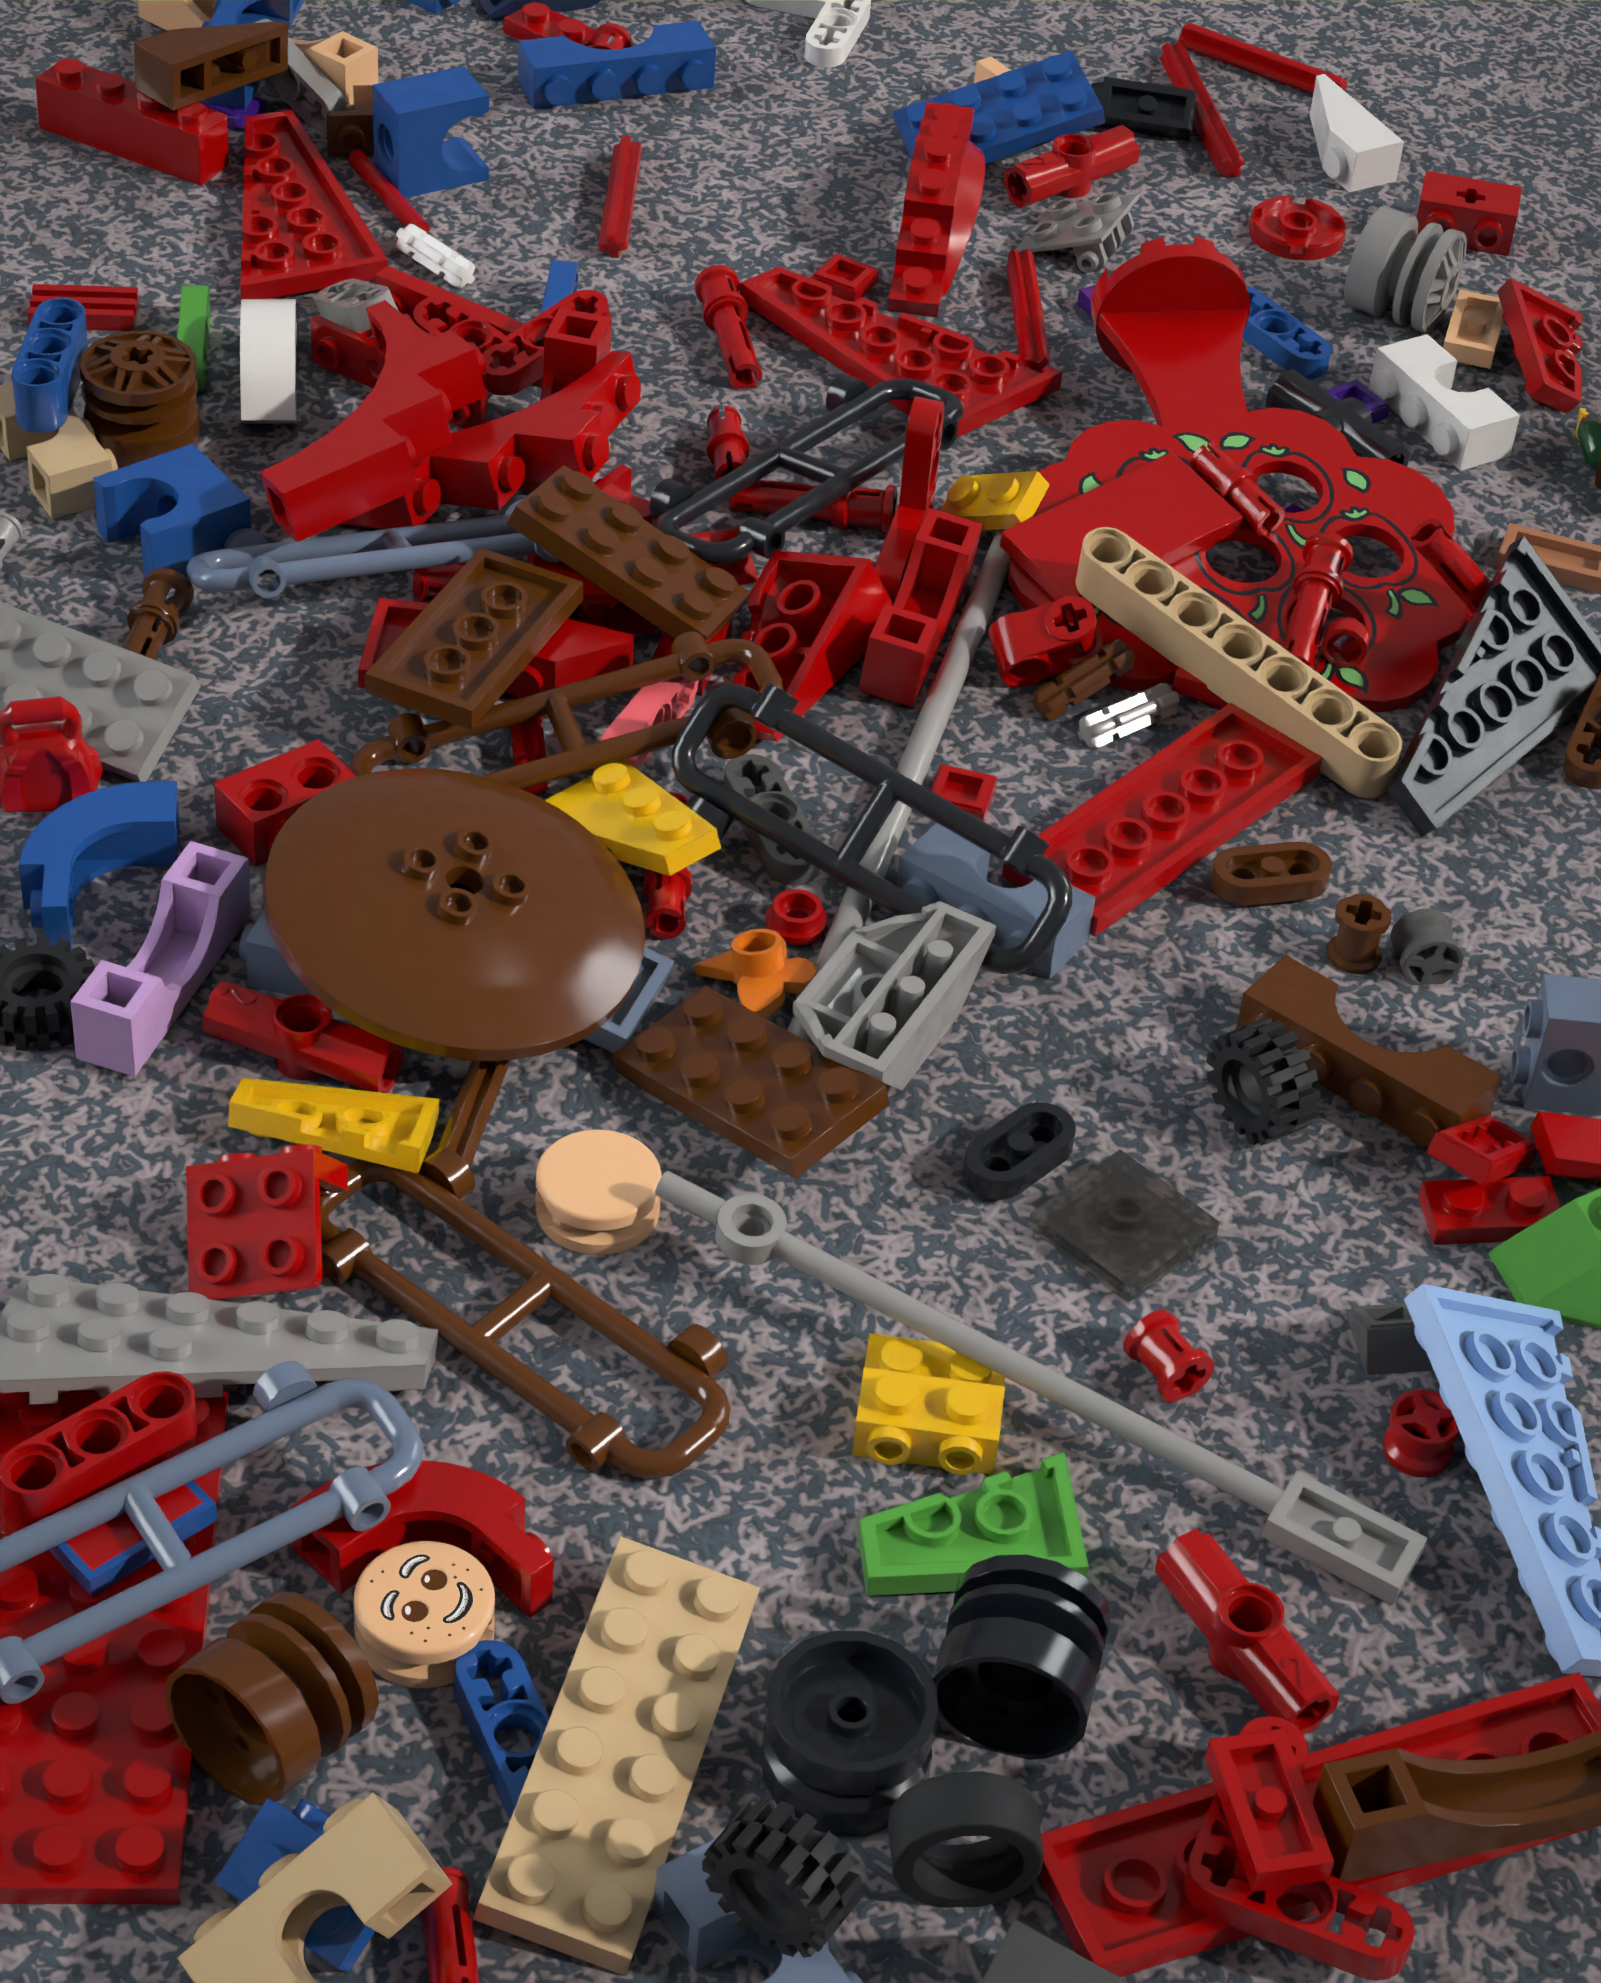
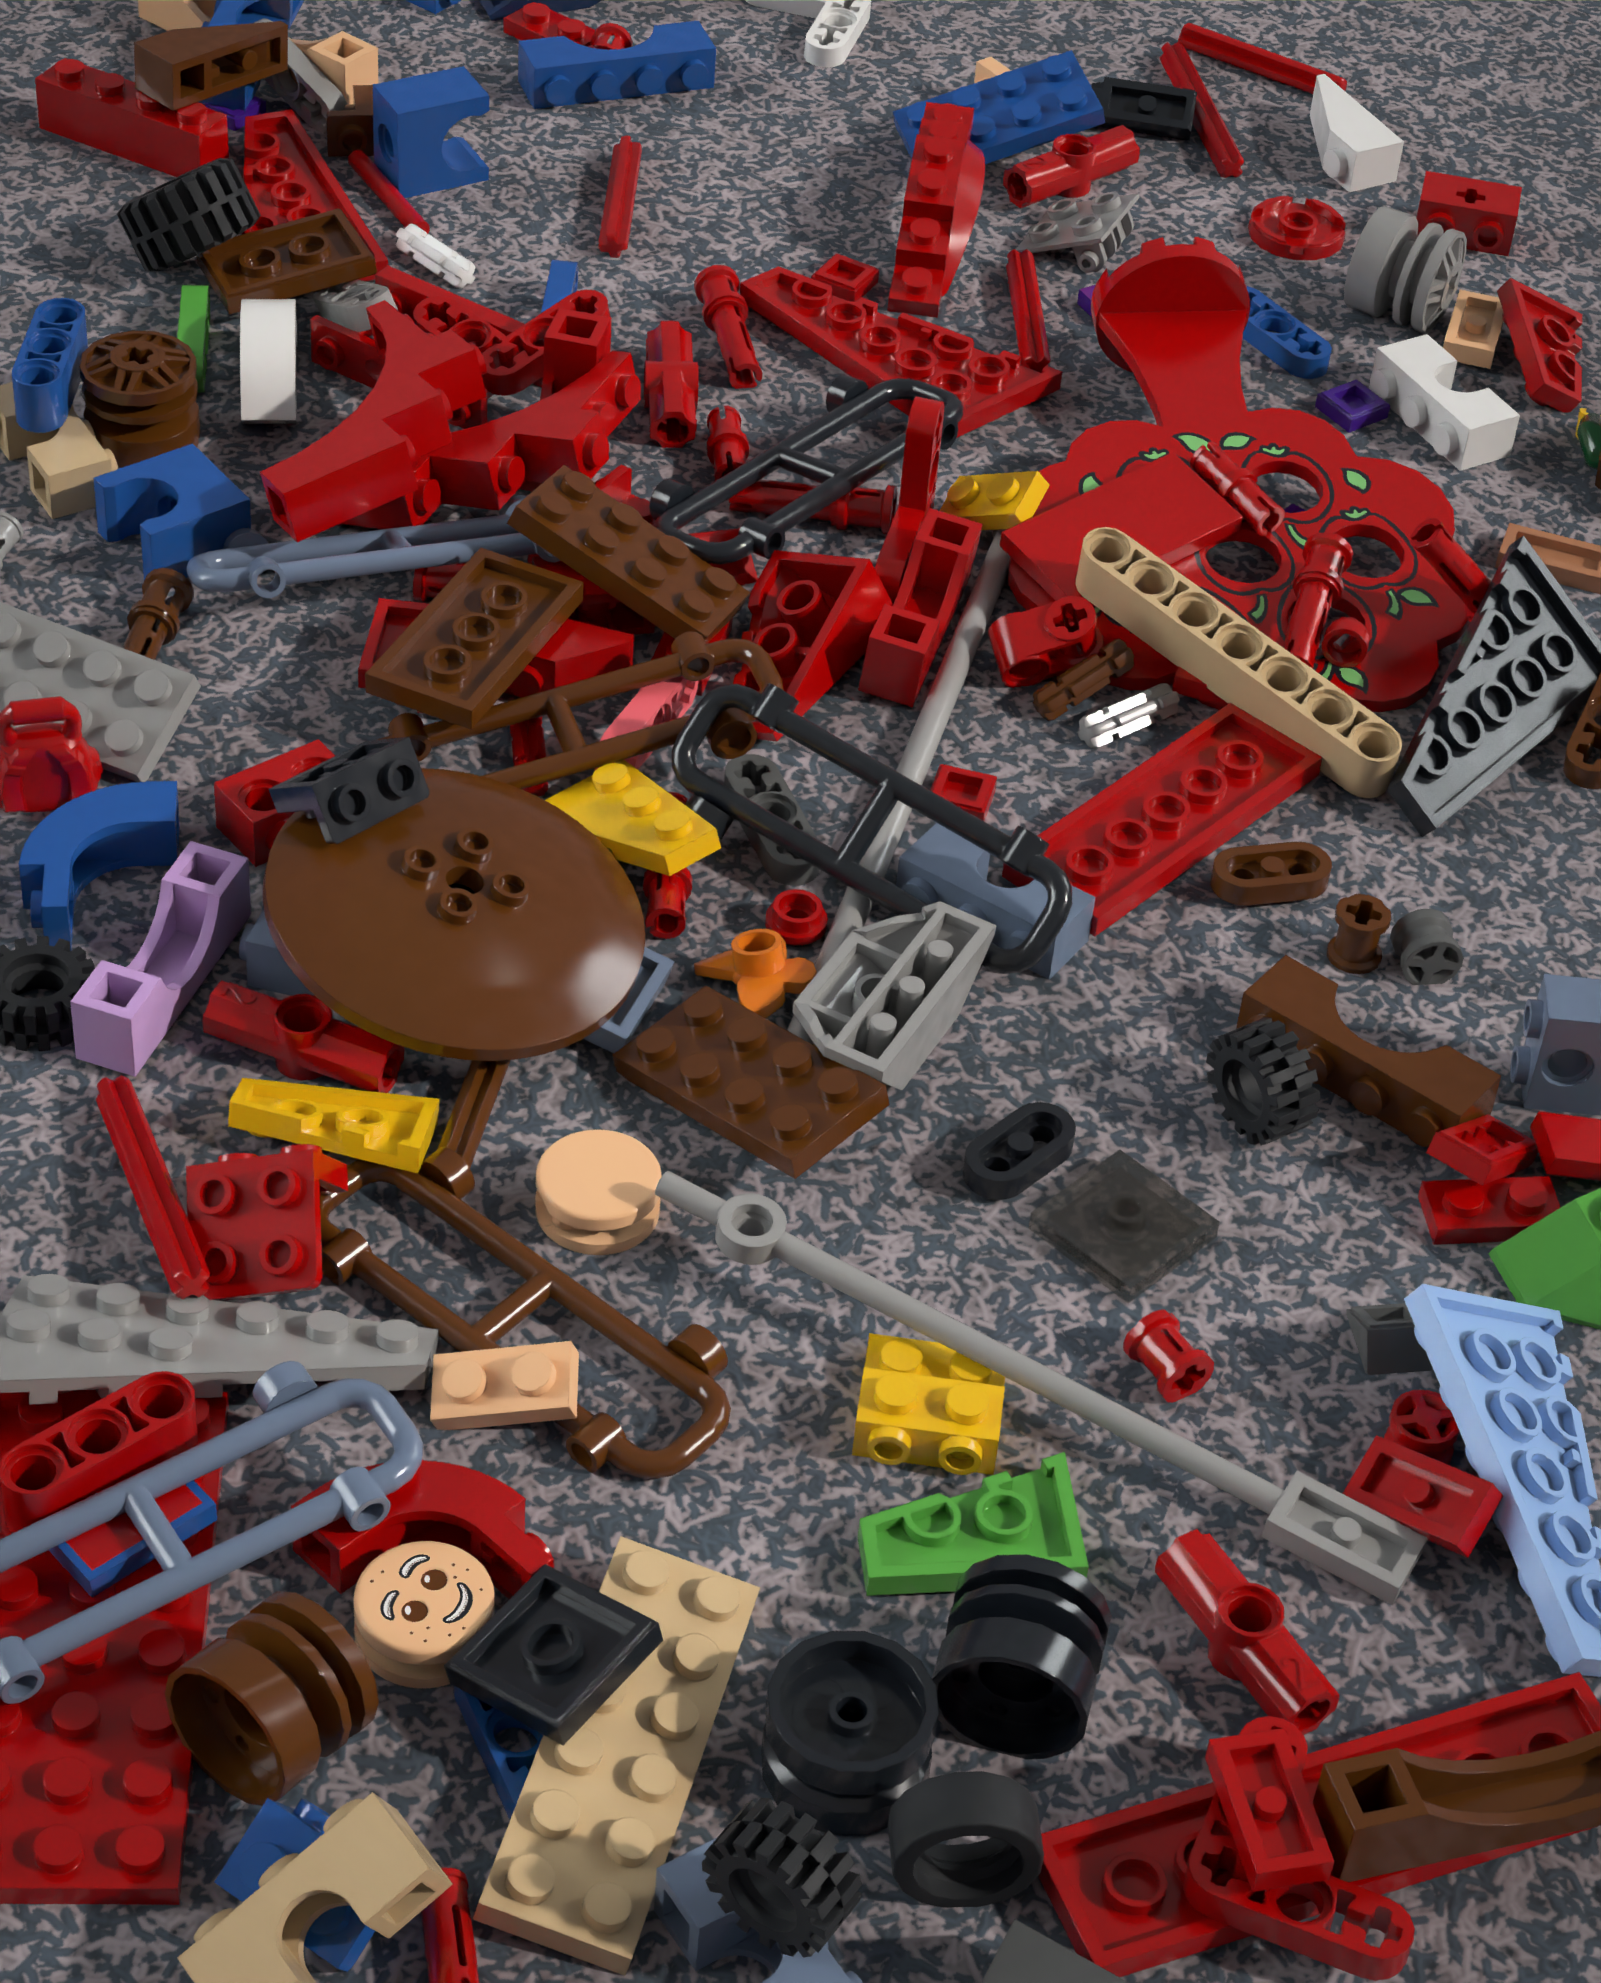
red tile [28,284,139,331] -> none
black piece [1265,369,1410,466] -> none
none -> red axle [96,1075,210,1299]
none -> black tyre [116,158,261,272]
none -> reddish brown tile [196,208,377,315]
none -> black bracket [269,737,429,844]
none -> light nougat plate [430,1341,579,1430]
none -> black tile [444,1564,663,1746]
none -> red piece [644,321,699,448]
none -> red plate [1342,1435,1503,1558]

